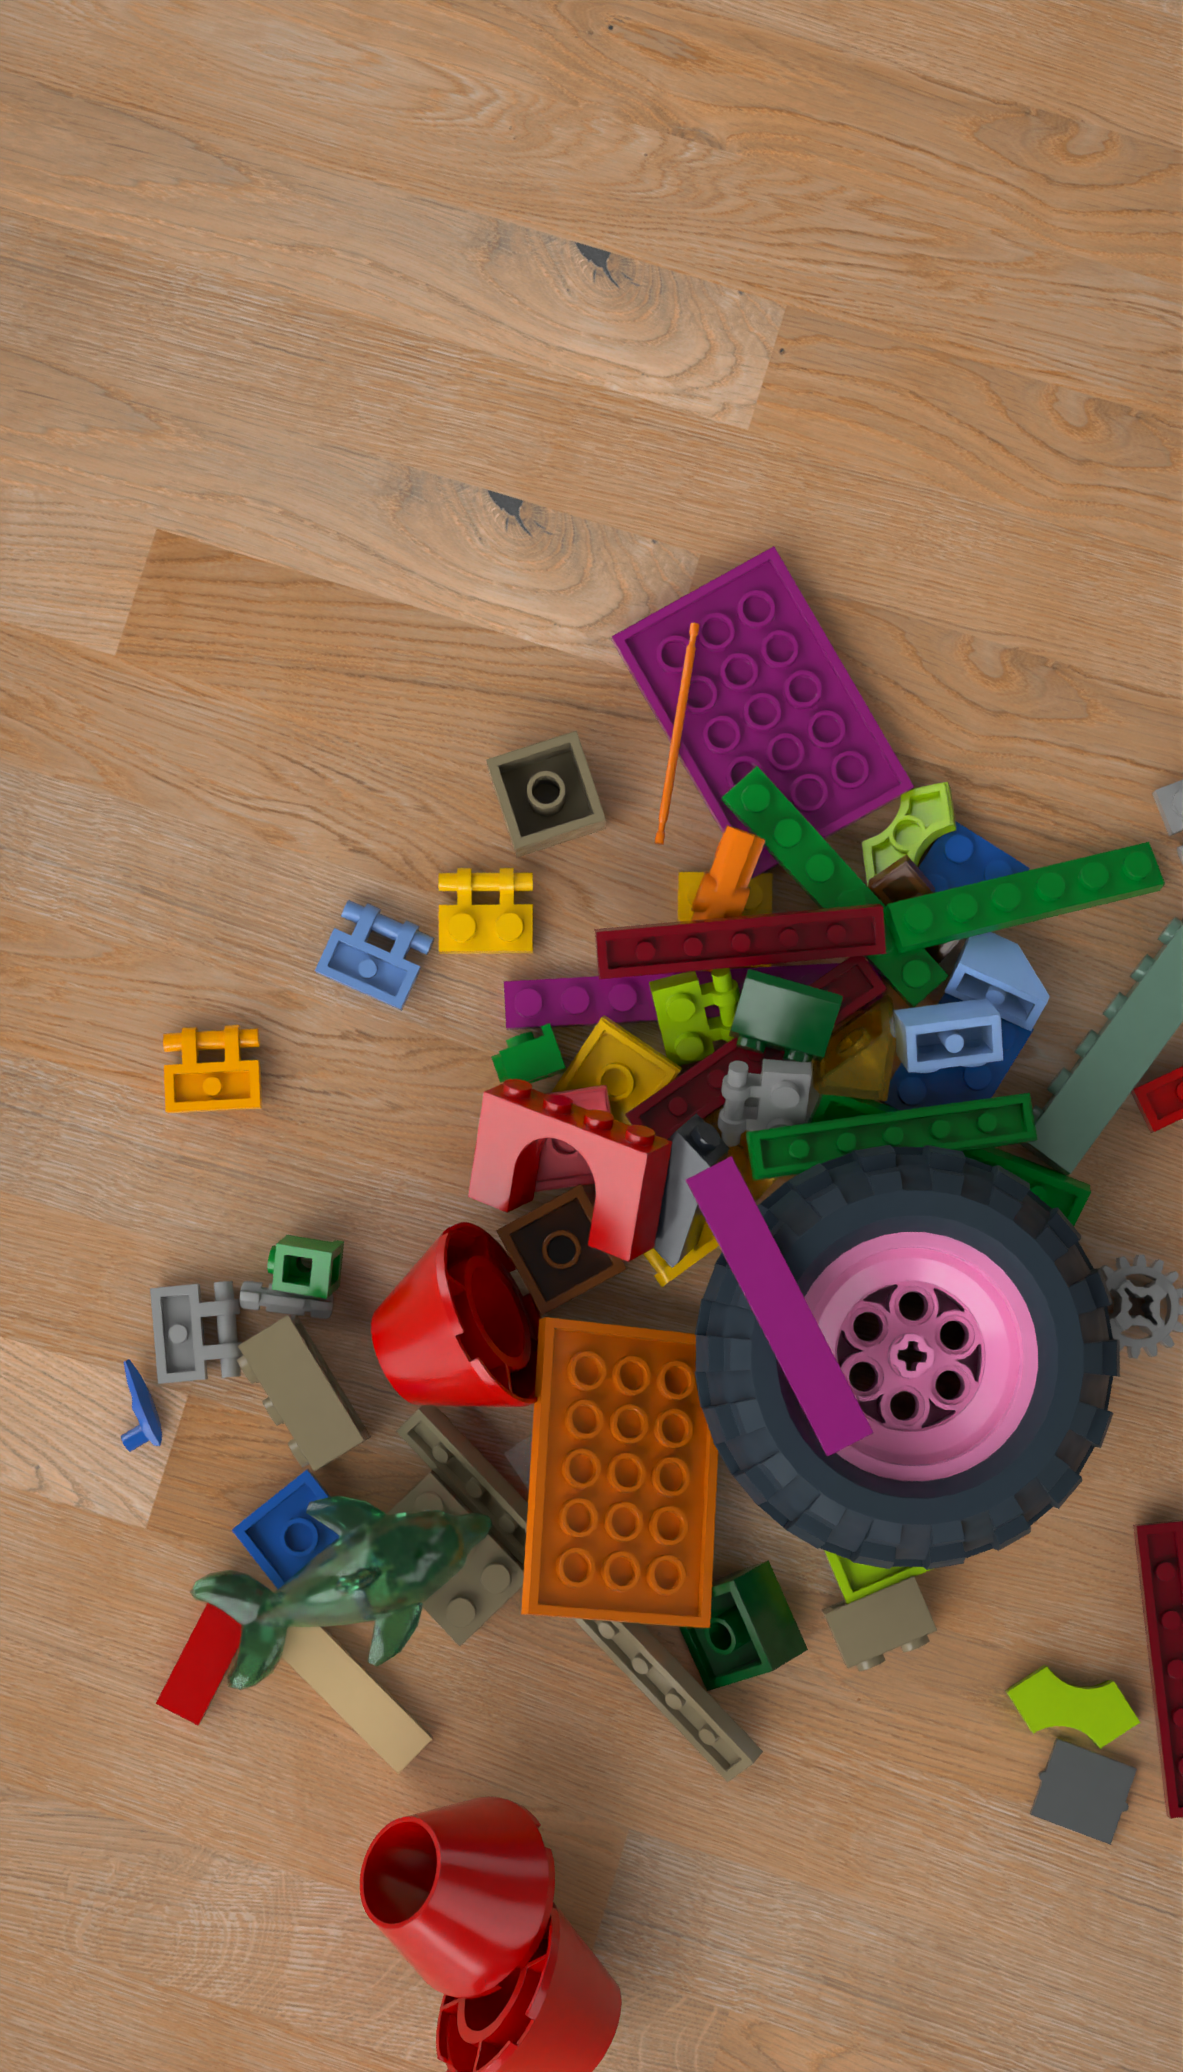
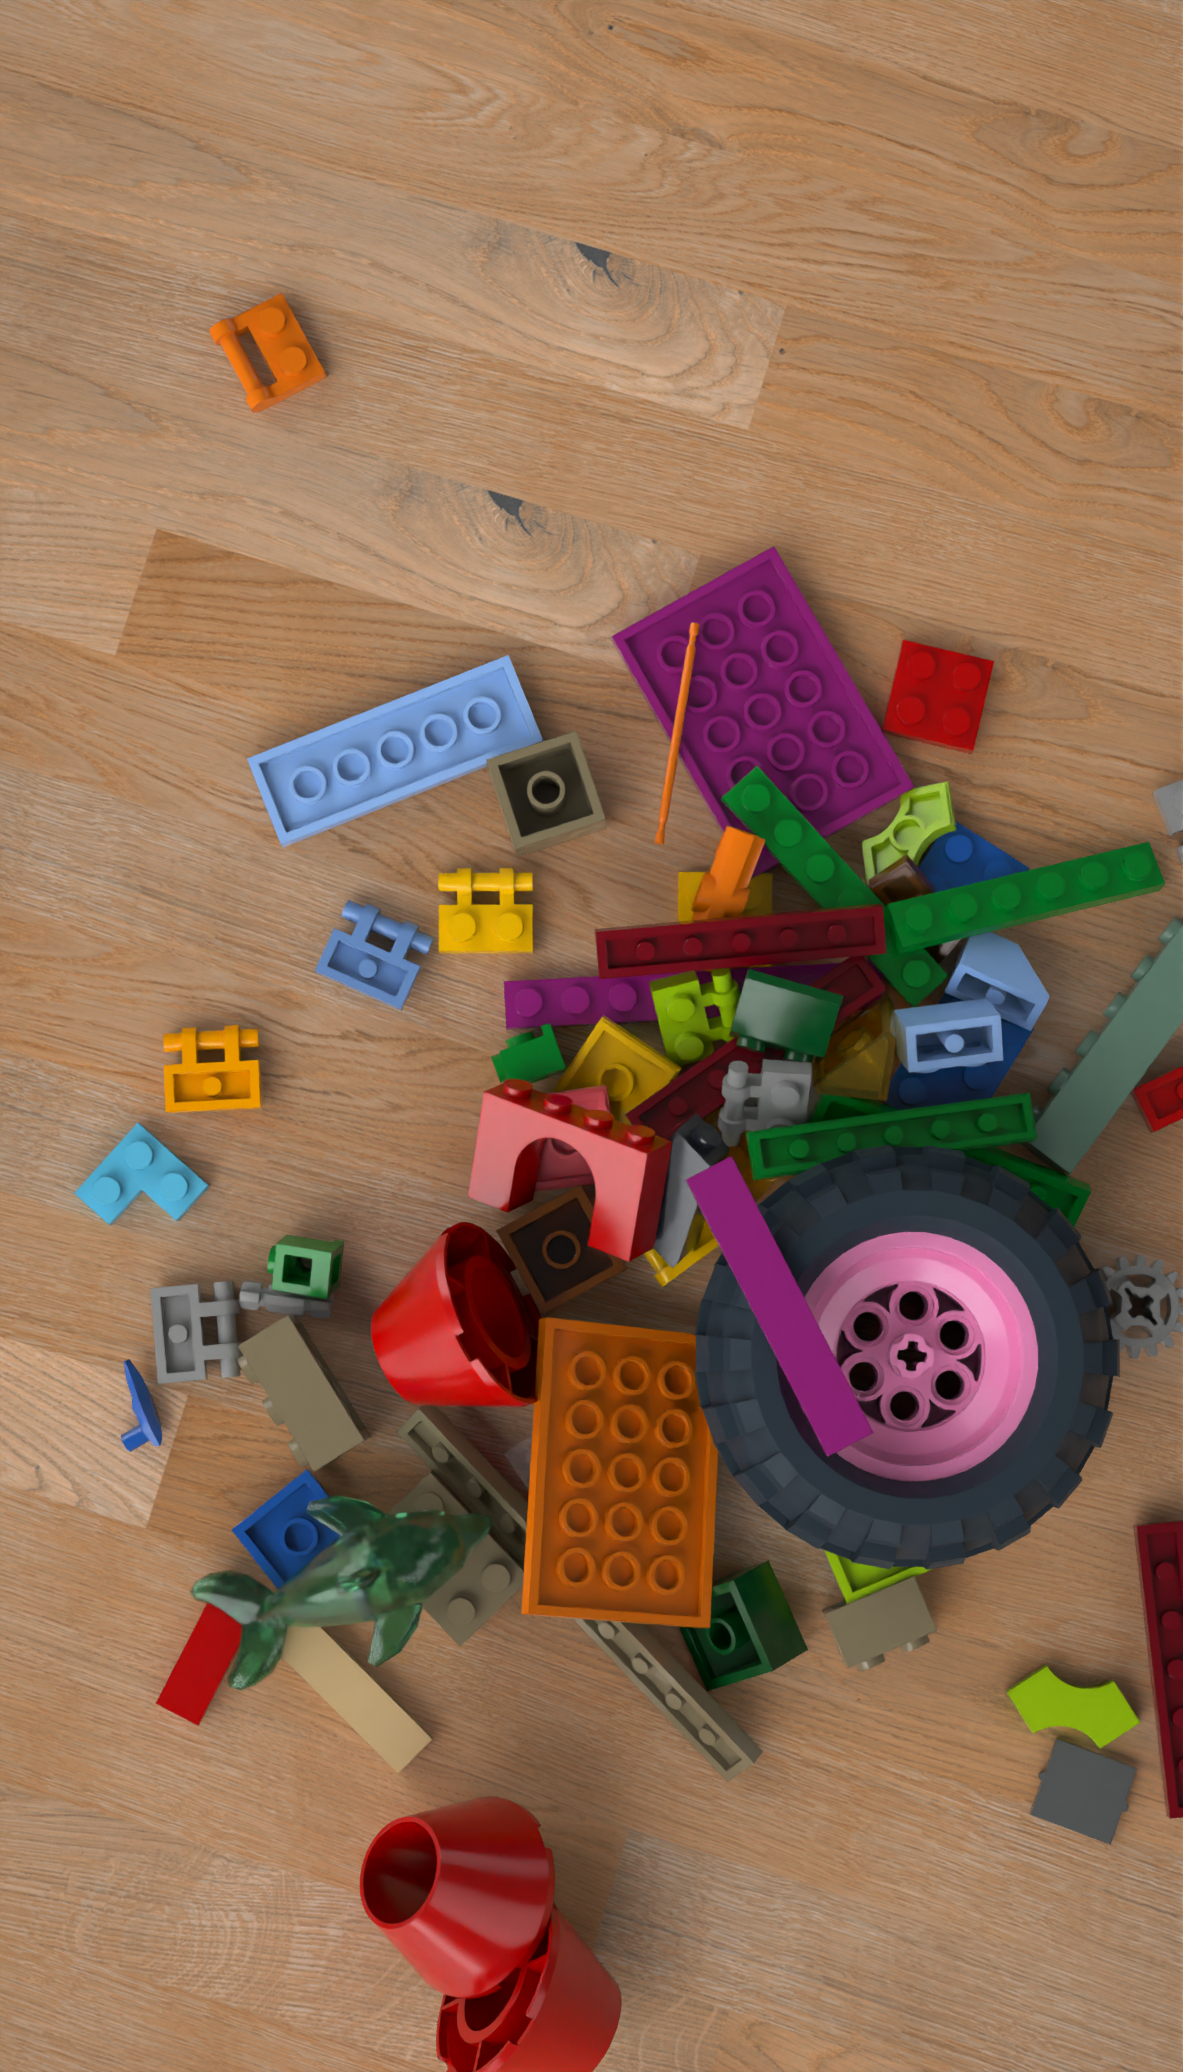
none -> medium azure plate [74,1123,210,1225]
none -> orange plate [209,293,326,413]
none -> light blue plate [247,655,543,848]
none -> red plate [881,640,994,754]

